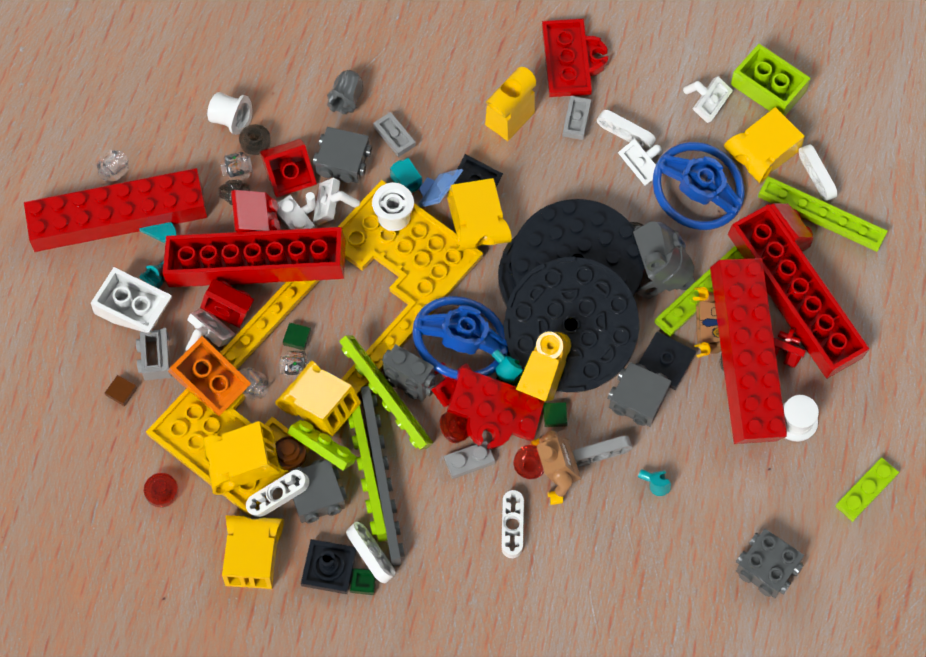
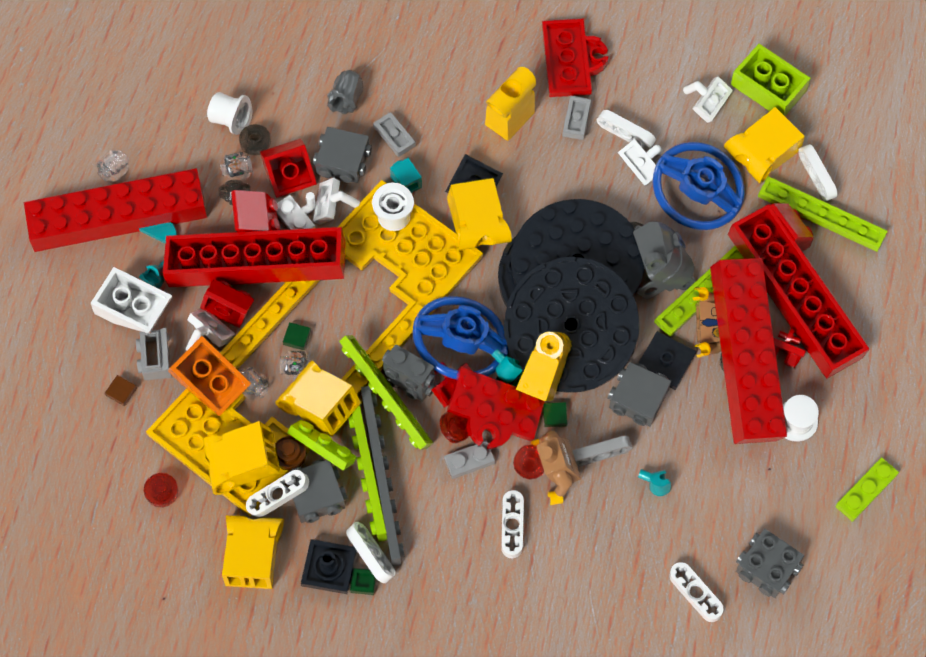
medium blue piece [418,169,463,208] -> none
none -> white beam [669,562,723,622]

